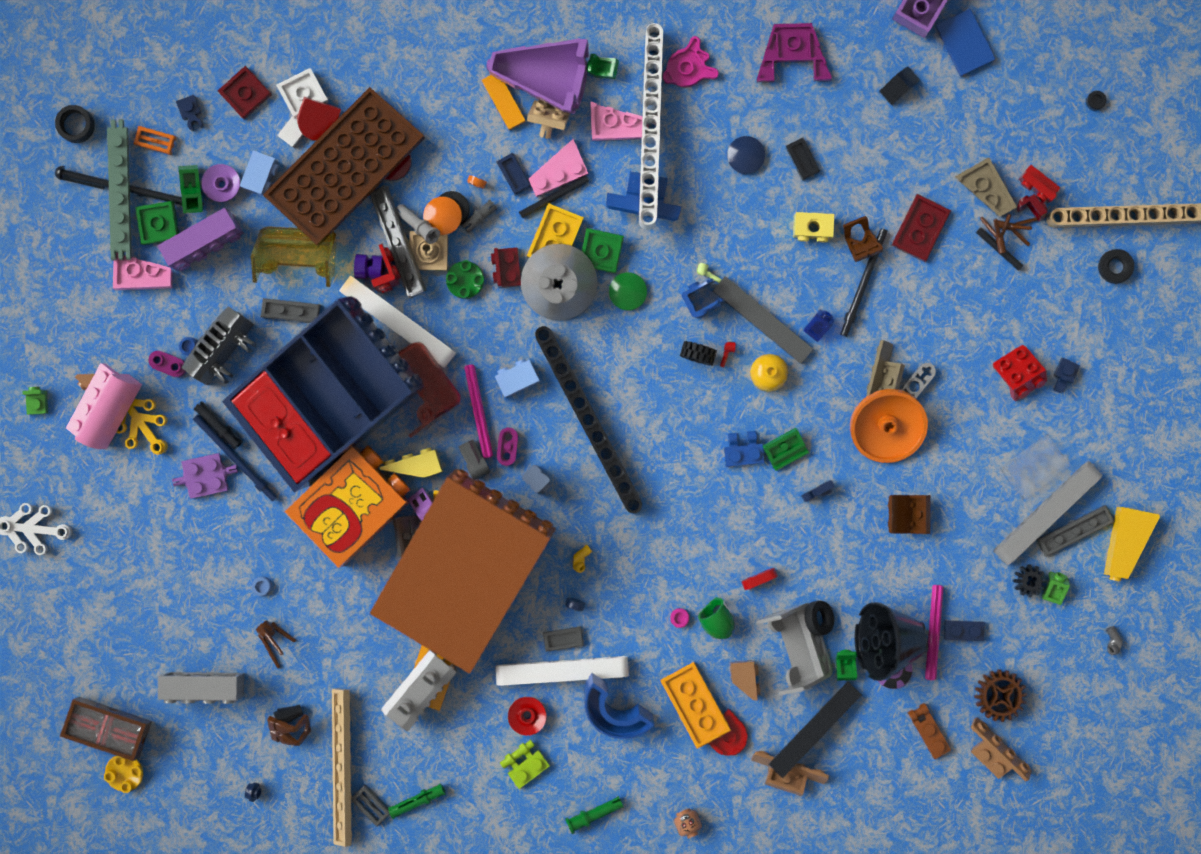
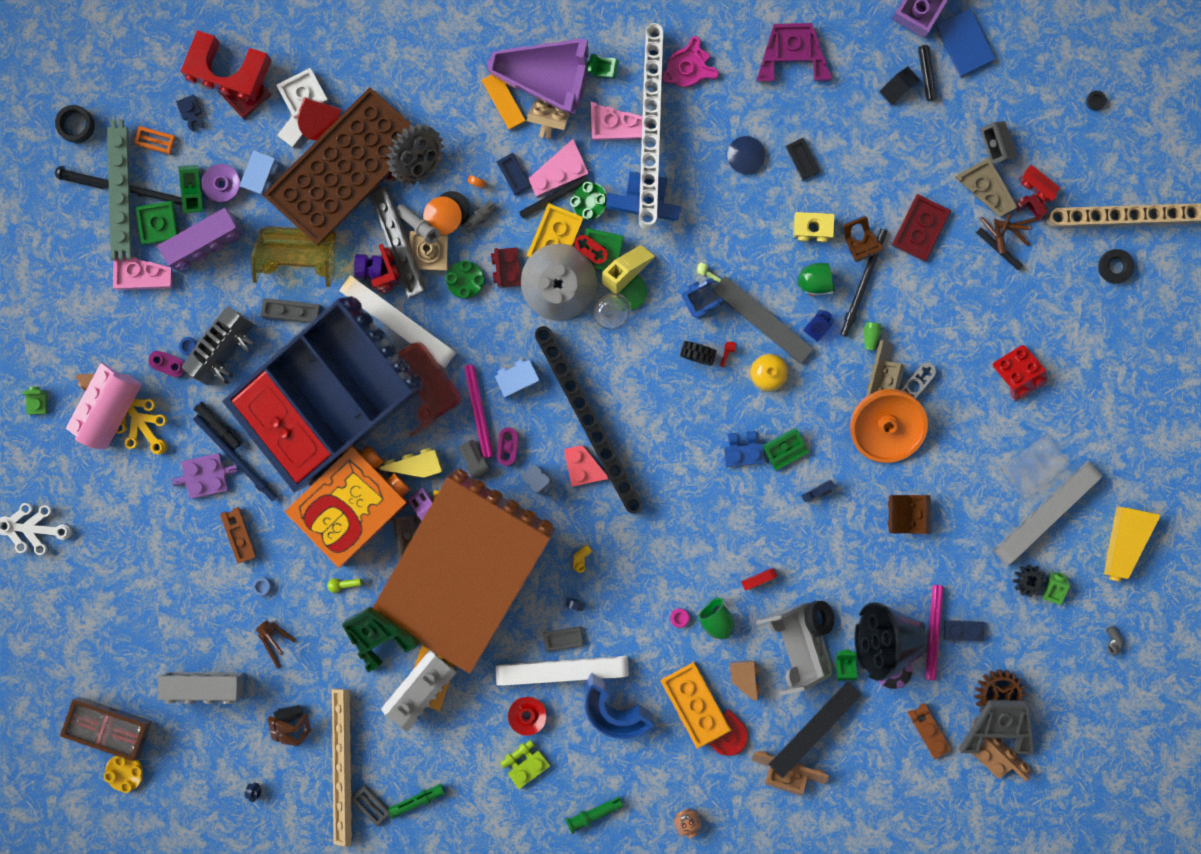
dark grey tile [1037,505,1114,557] -> none
dark blue plate [1053,358,1080,393] -> none
none -> red arch [180,30,272,102]
none -> dark orange plate [220,507,257,564]
none -> lime bar [327,578,363,593]
none -> dark green wing [342,607,420,673]
none -> dark grey gear [387,123,444,185]
none -> coral wing [564,445,608,487]
none -> green dish [570,181,607,220]
none -> red beam [575,235,608,264]
none -> clear cylinder [592,291,631,330]
none -> light yellow slope [602,245,655,295]
none -> green piece [797,262,835,297]
none -> bright green cone [863,322,882,350]
none -> black axle [918,45,937,101]
none -> dark grey wing [959,700,1034,754]
none -> dark grey brick [979,121,1017,164]

